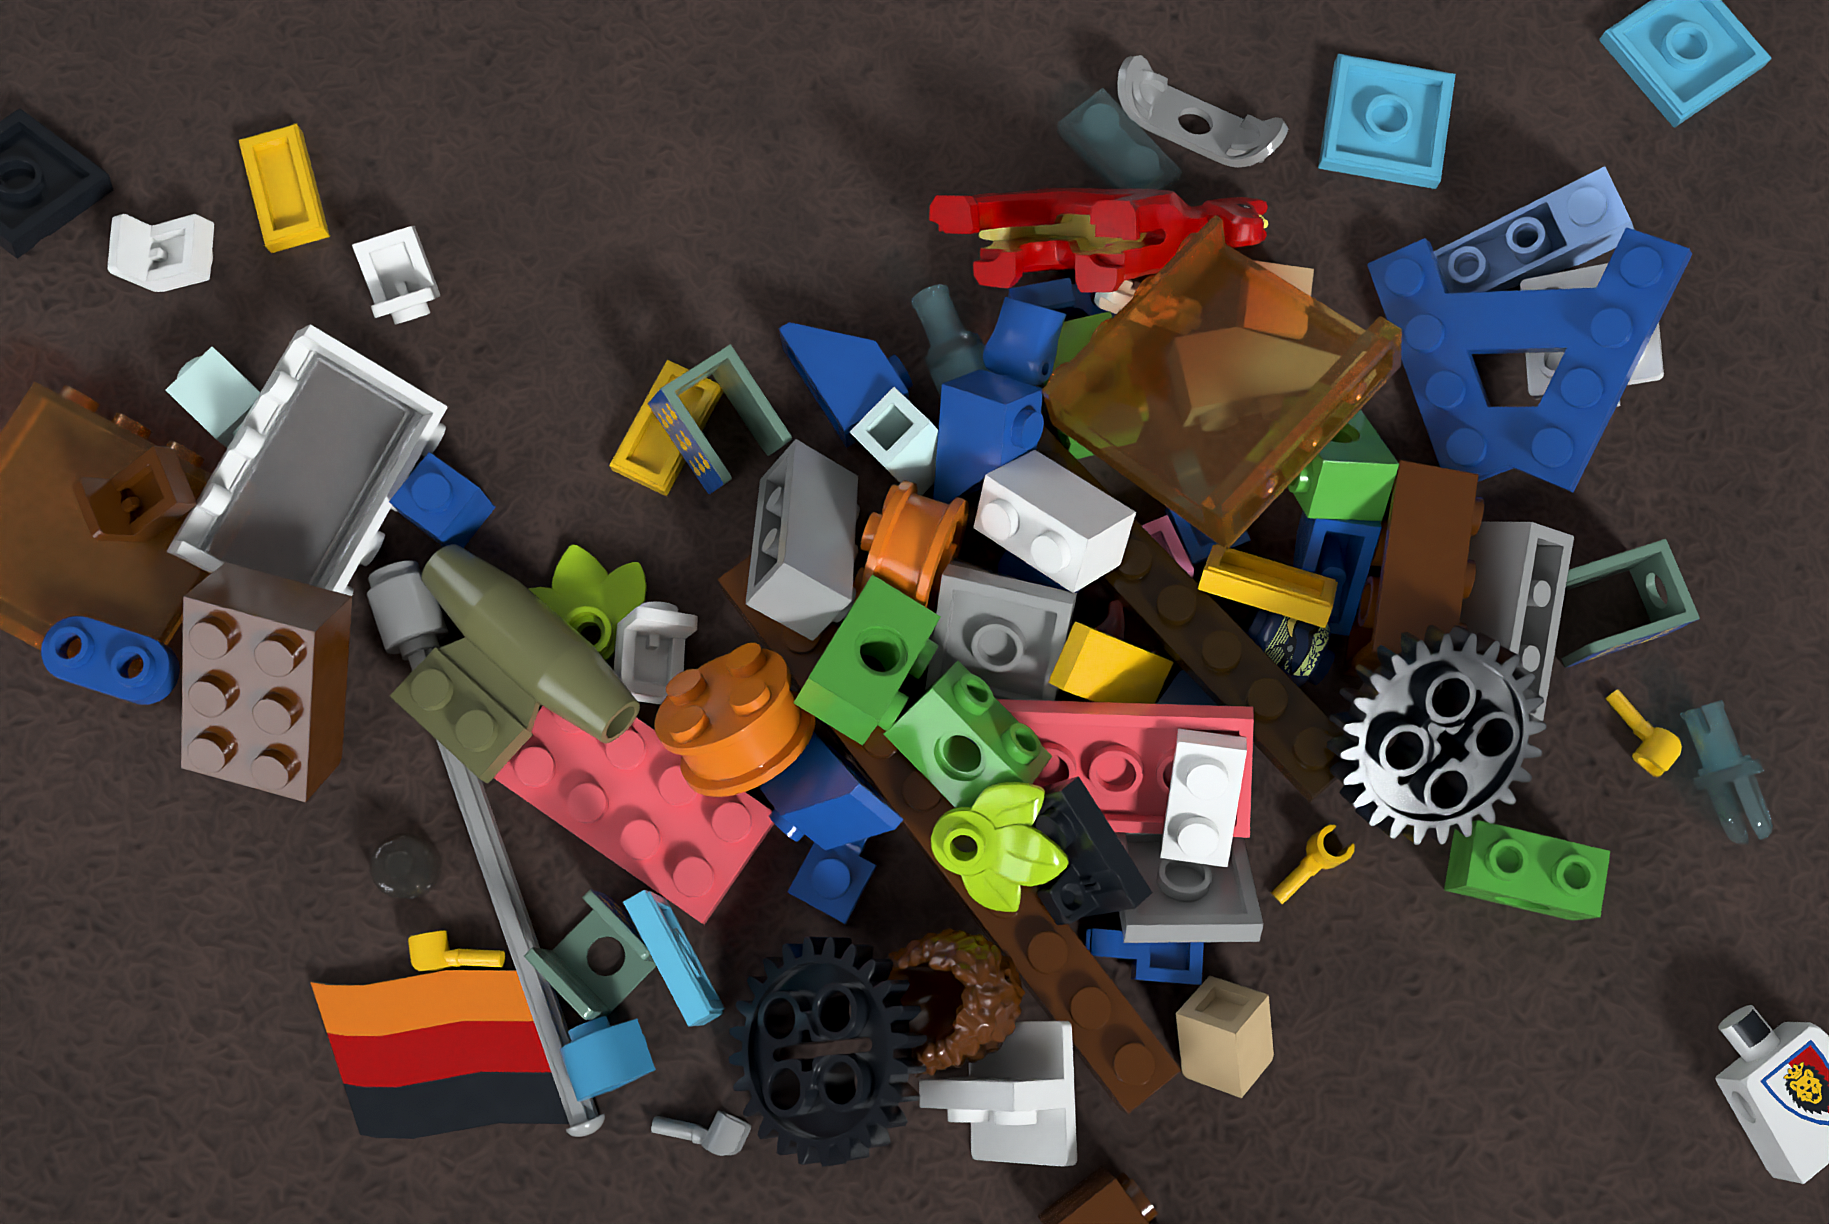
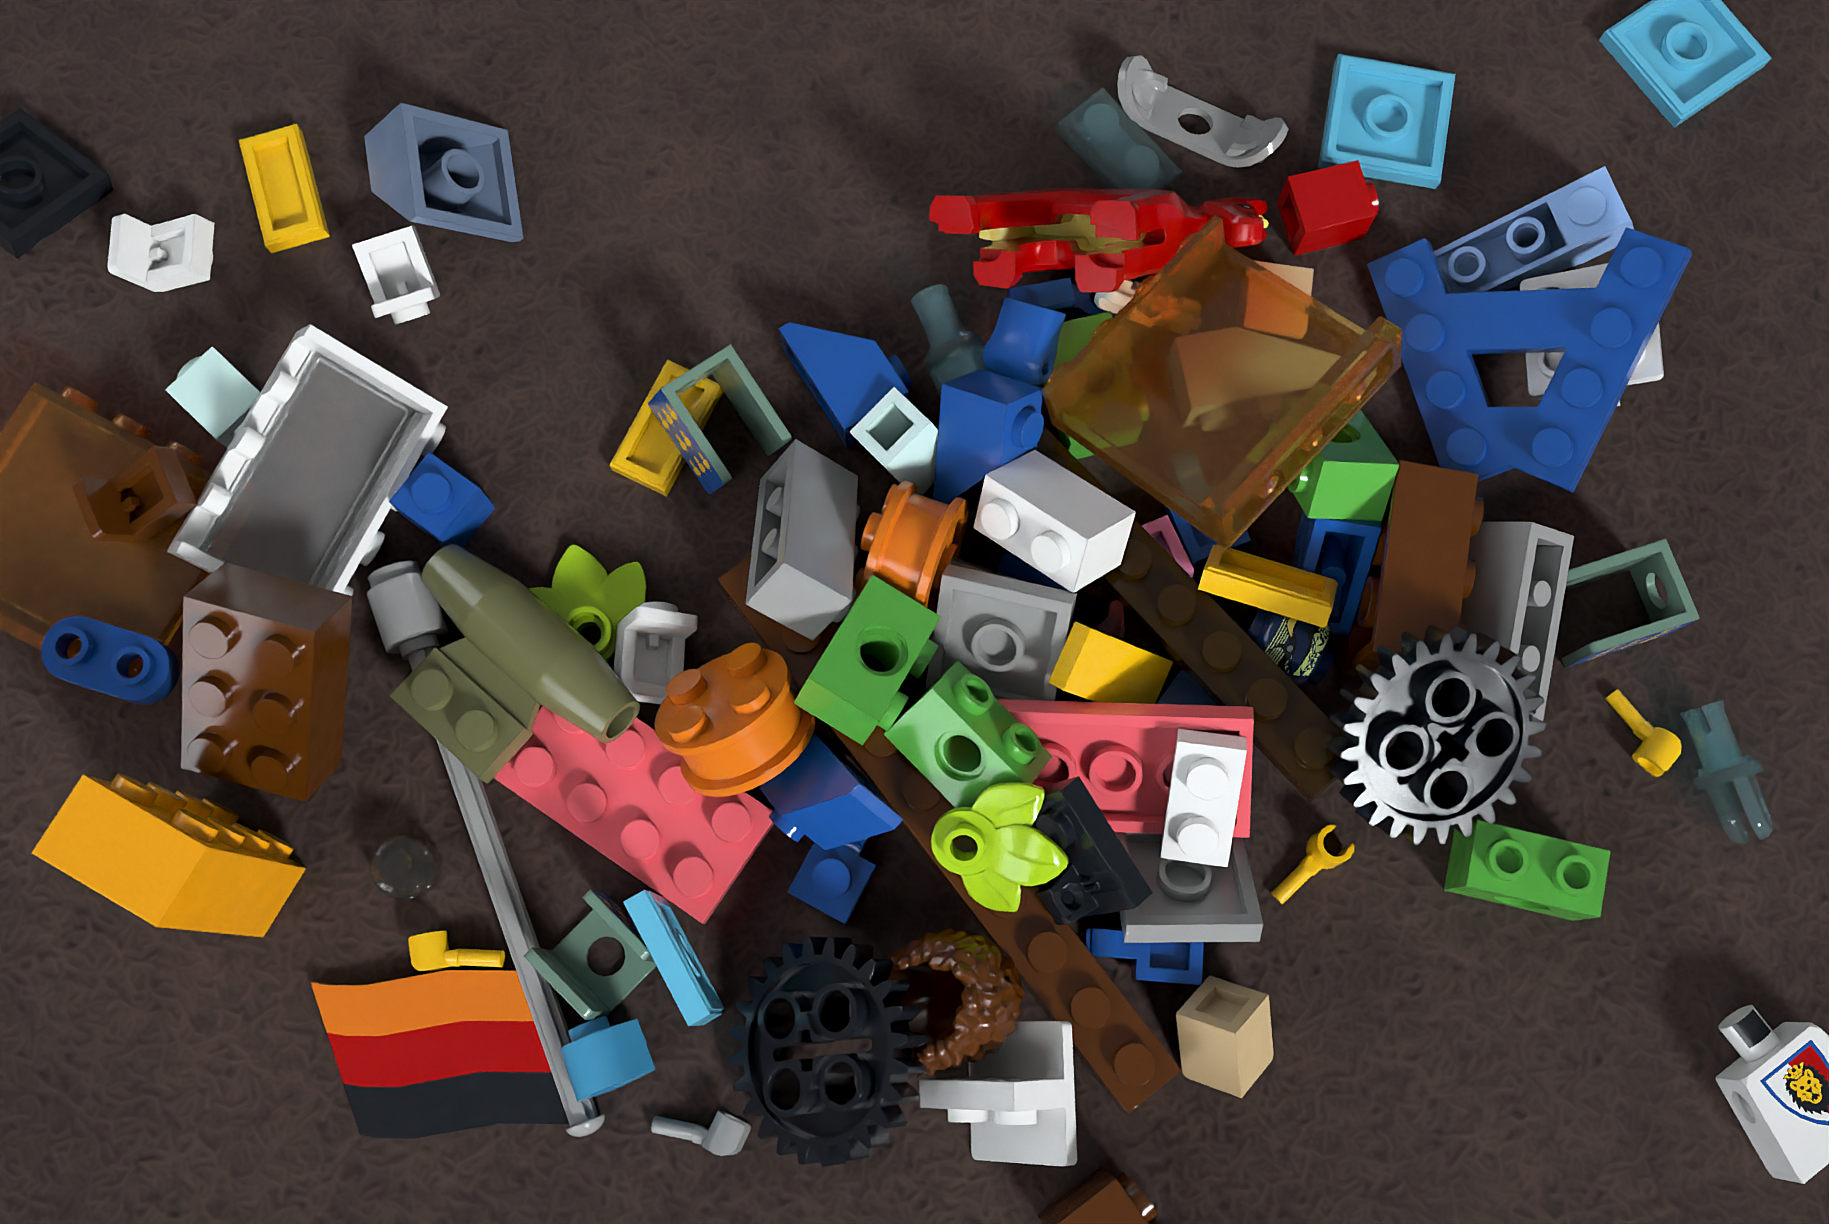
none -> light orange brick [32,773,306,937]
none -> sand blue slope [364,103,524,242]
none -> red brick [1277,160,1379,256]

